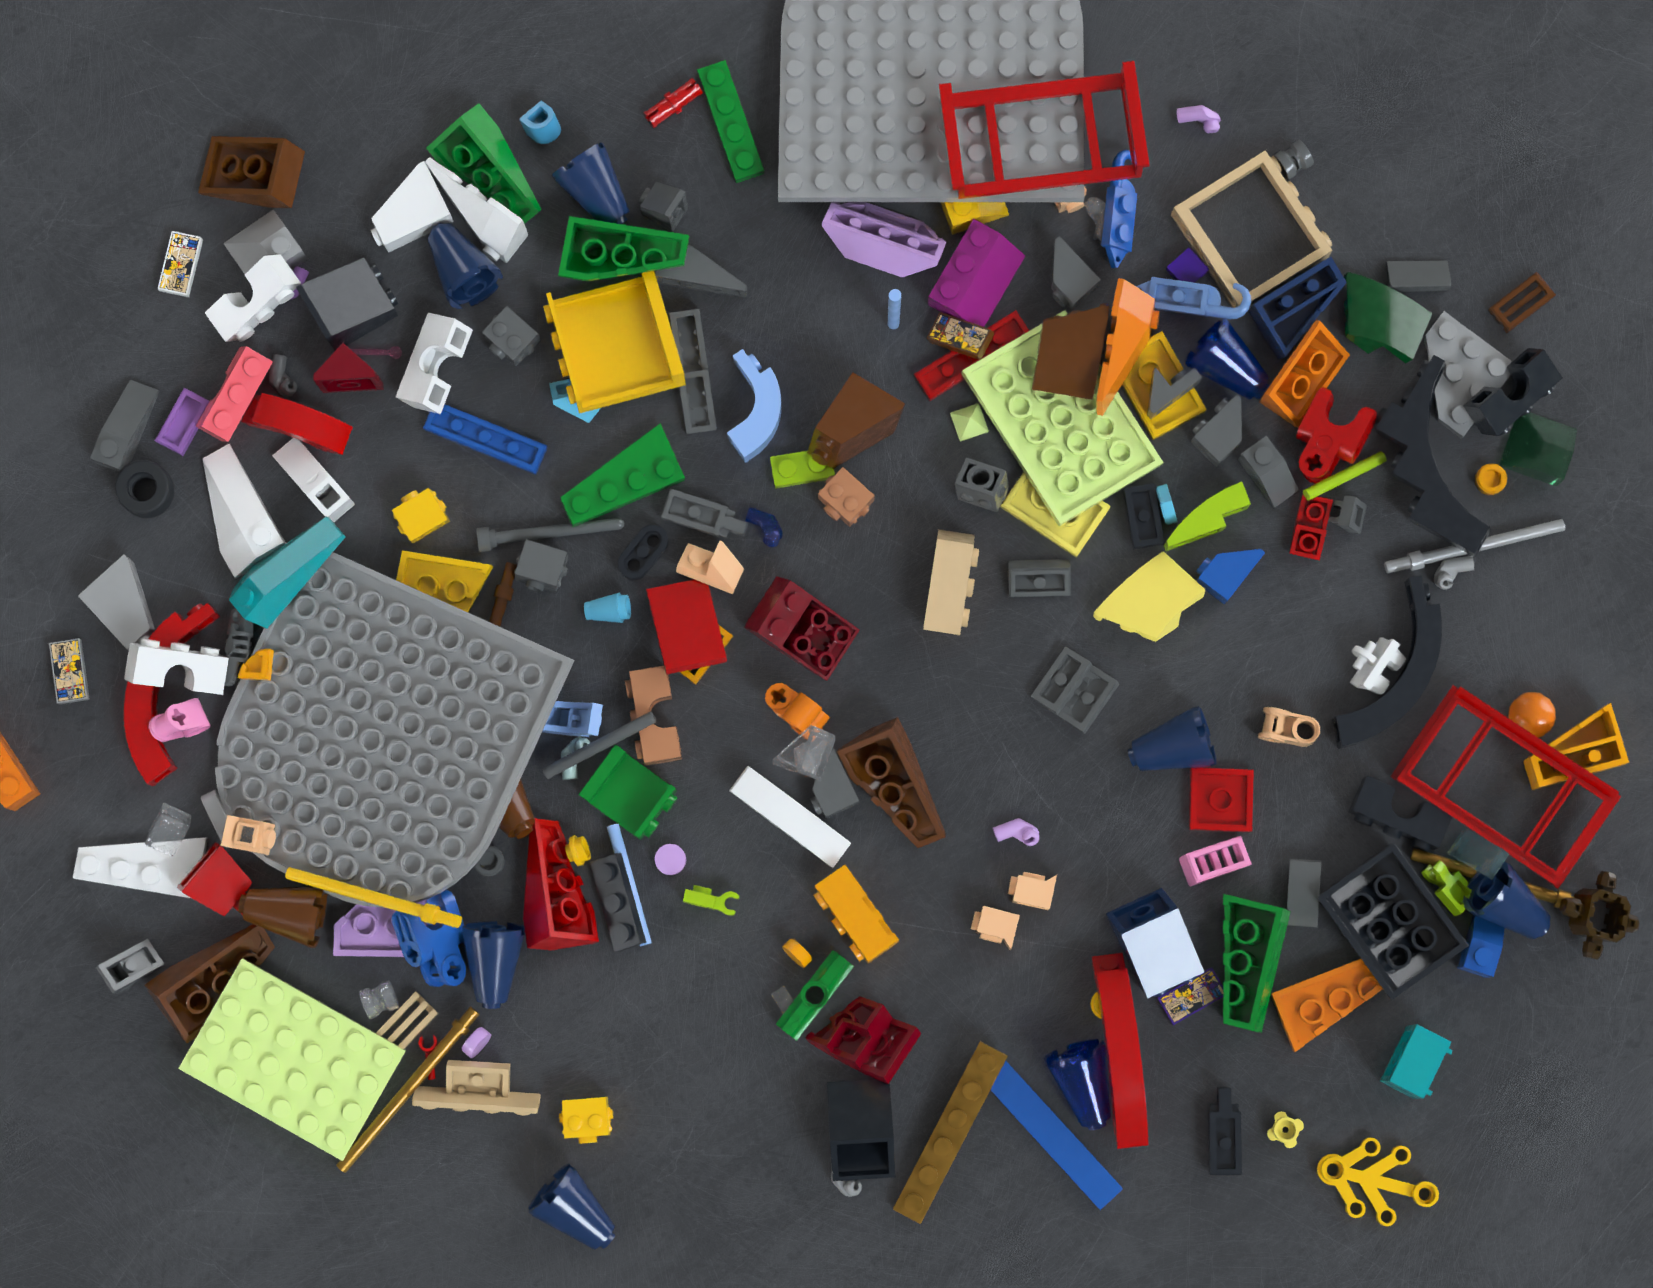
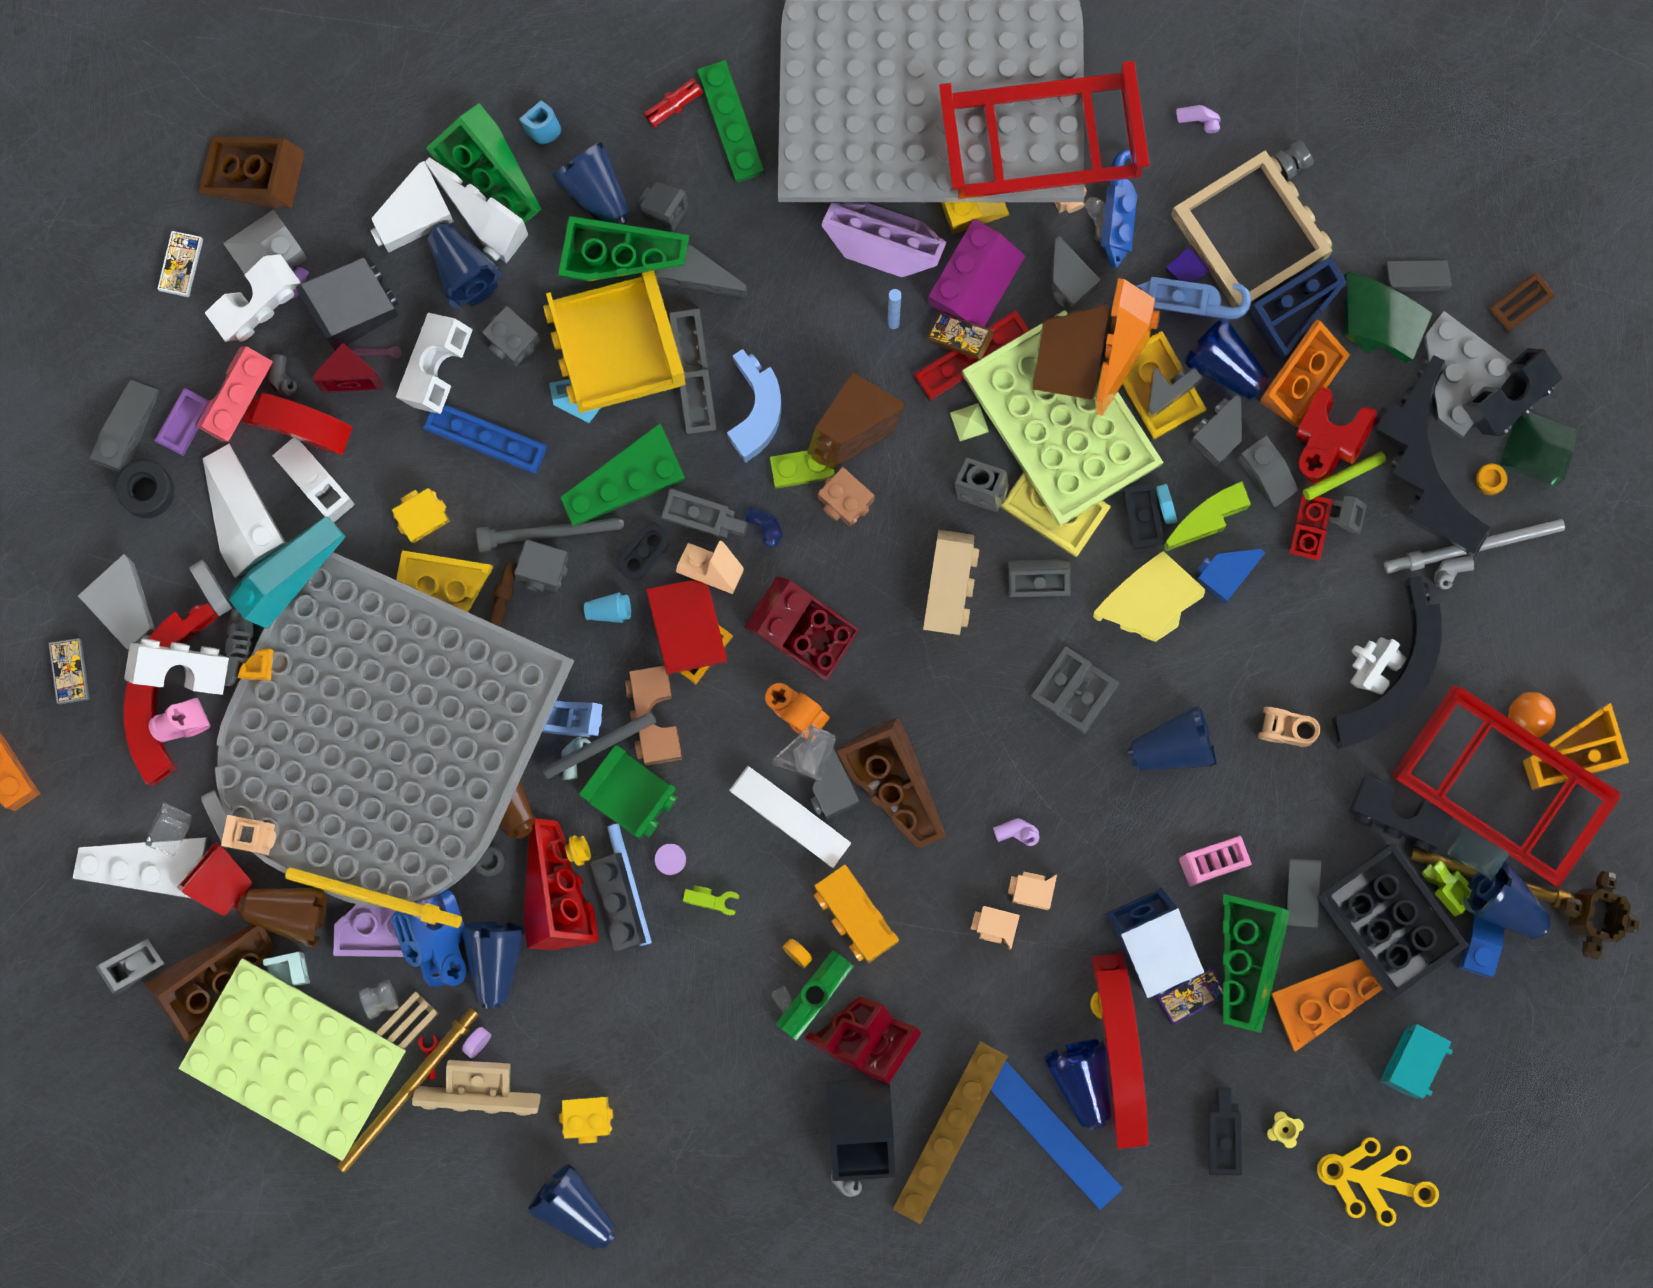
red tile [1189,768,1254,832] -> none
none -> light grey beam [189,559,233,616]
none -> light aqua panel [263,952,310,987]

